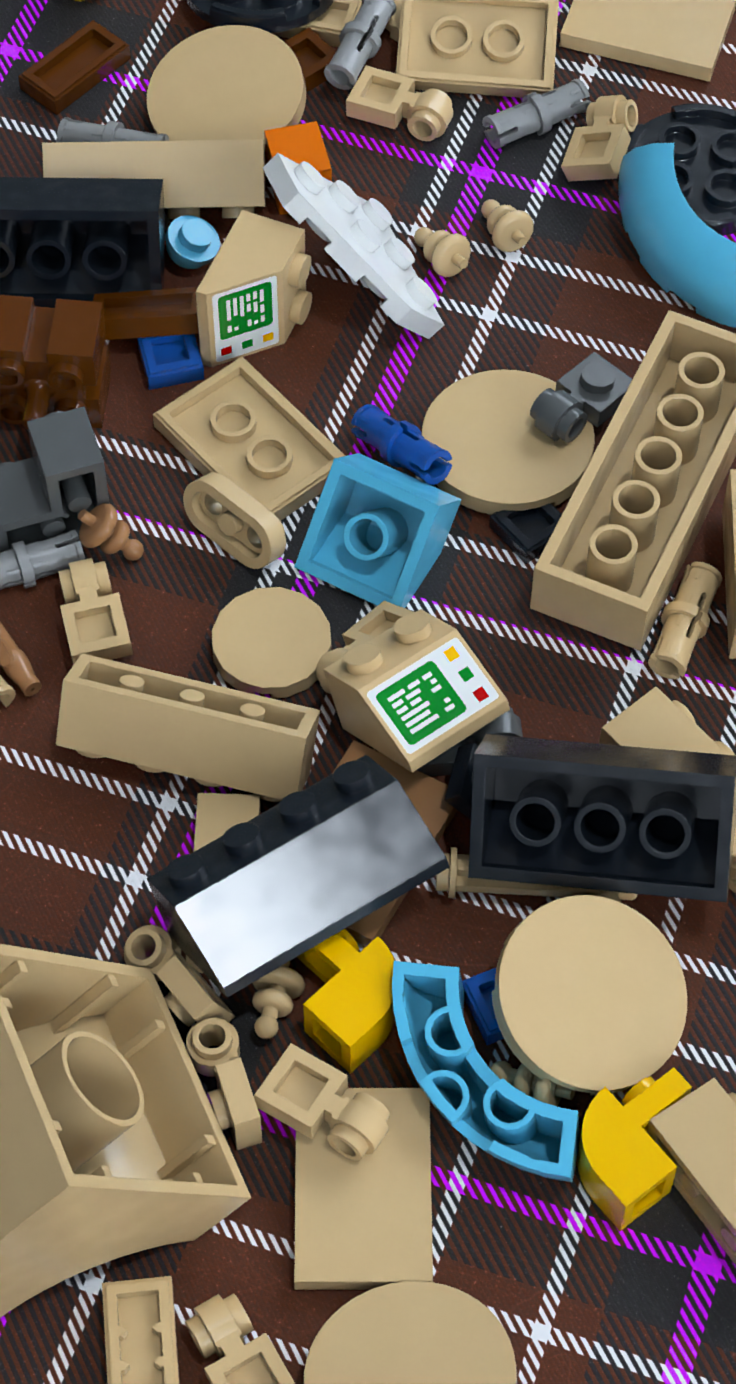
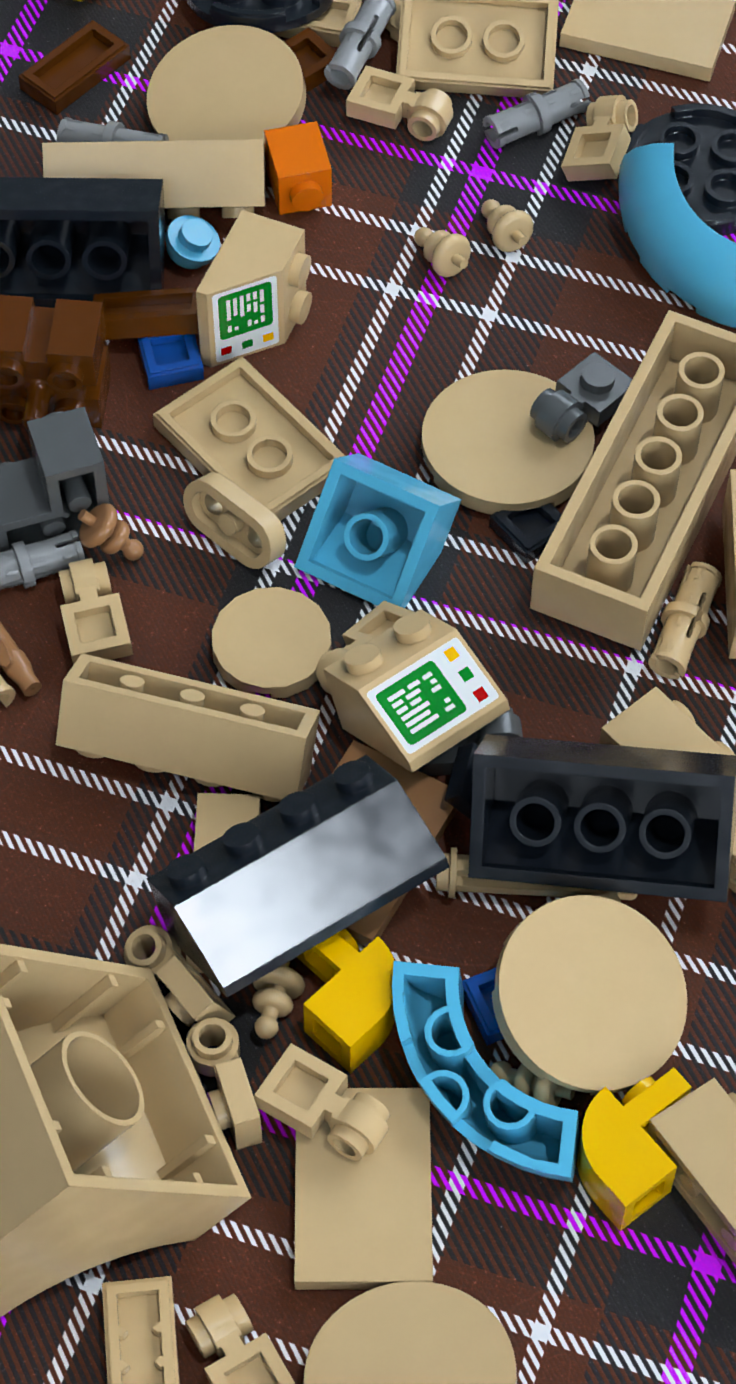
white plate [263,153,444,339] -> none
blue pin [351,404,452,485] -> none

